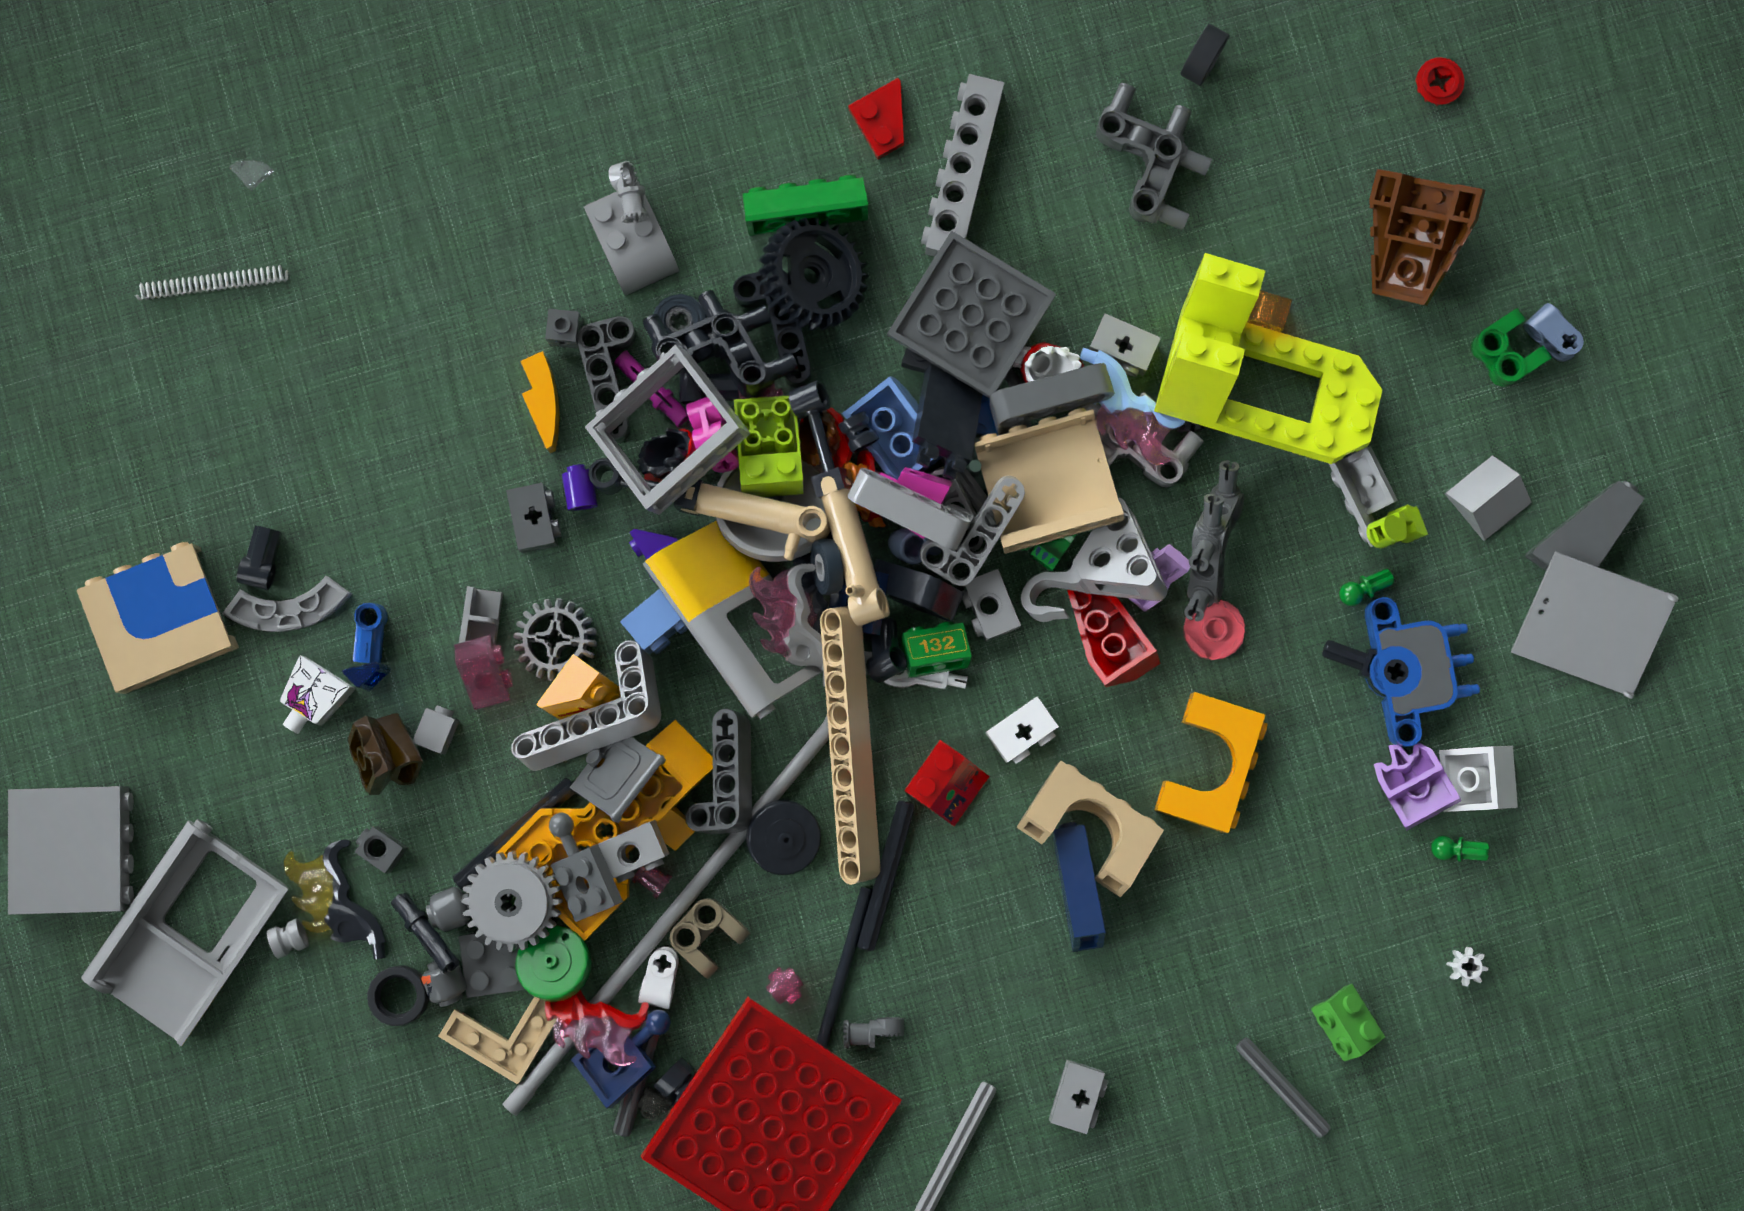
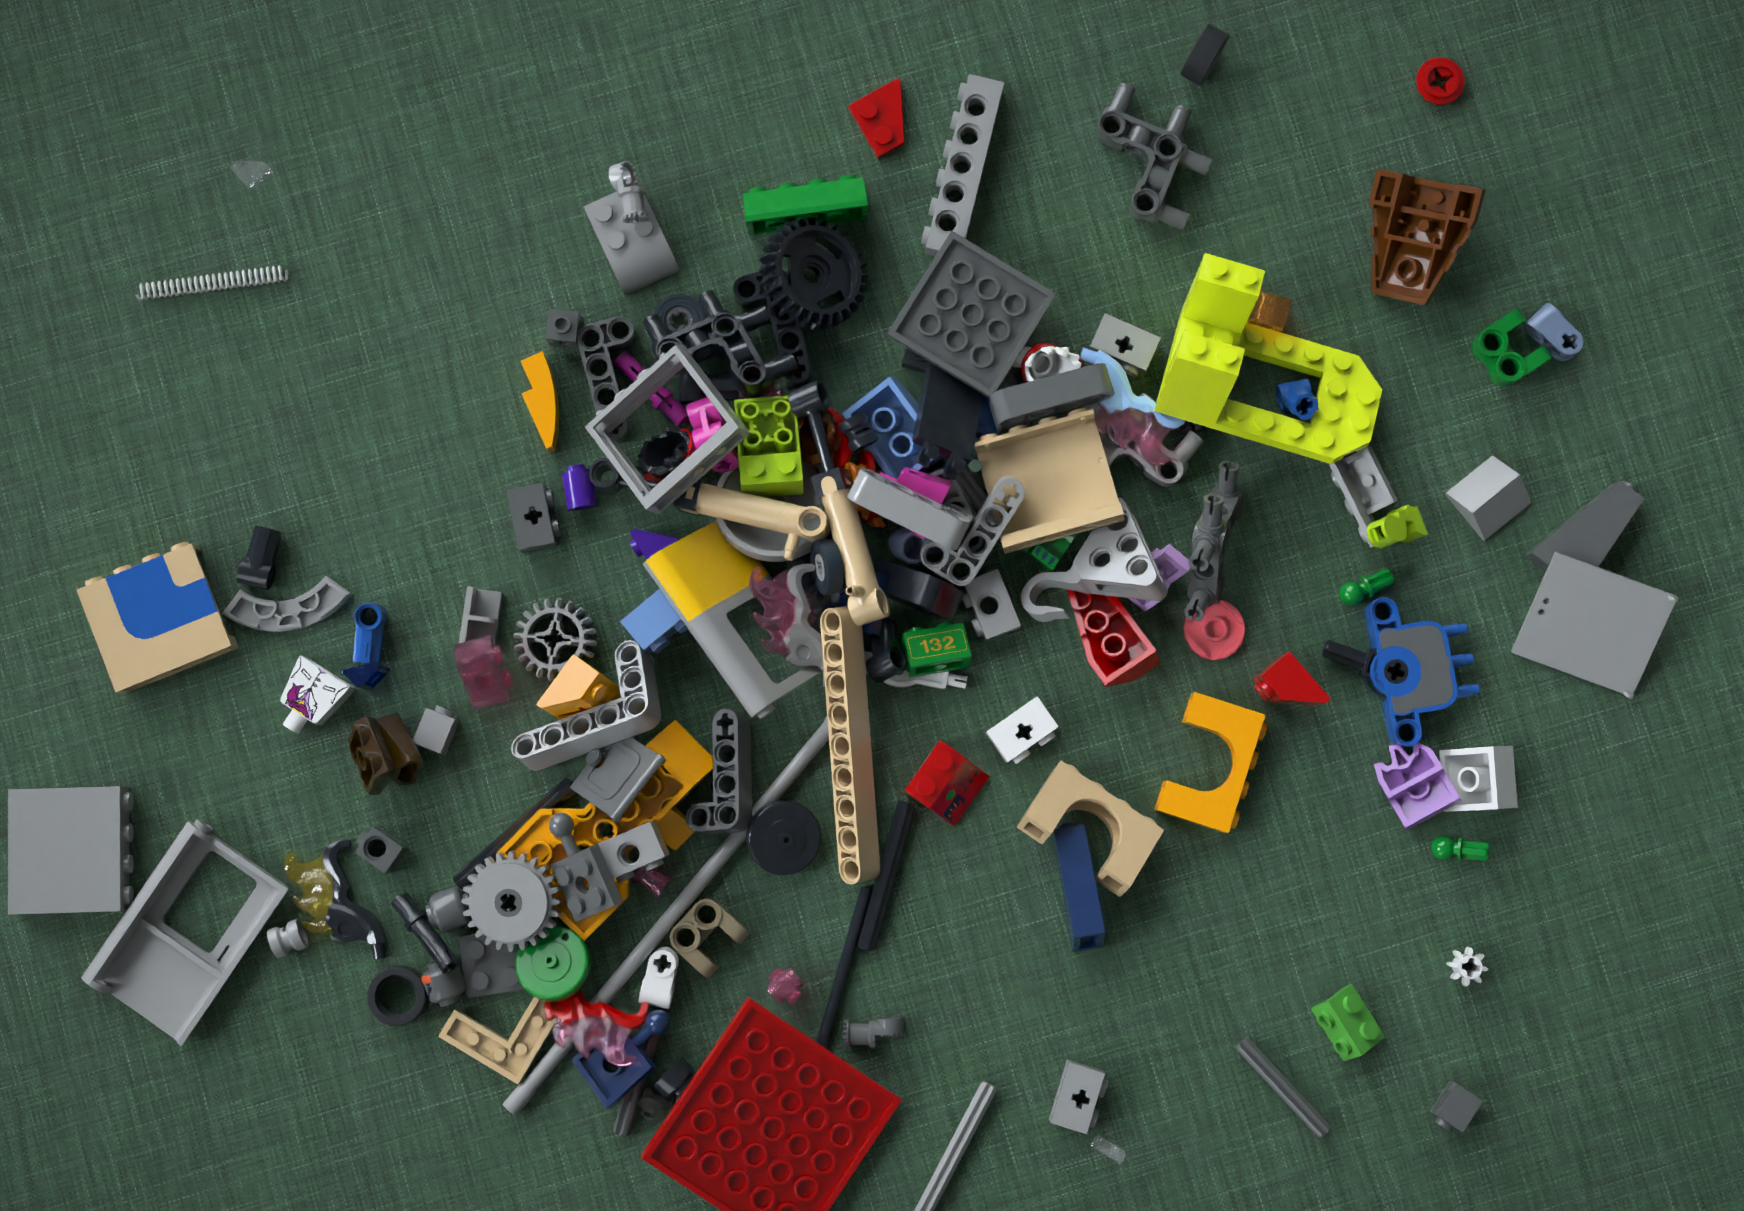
none -> clear tile [1091,1135,1126,1164]
none -> red slope [1252,651,1331,706]
none -> blue piece [1276,379,1319,420]
none -> dark grey brick [1430,1081,1483,1133]

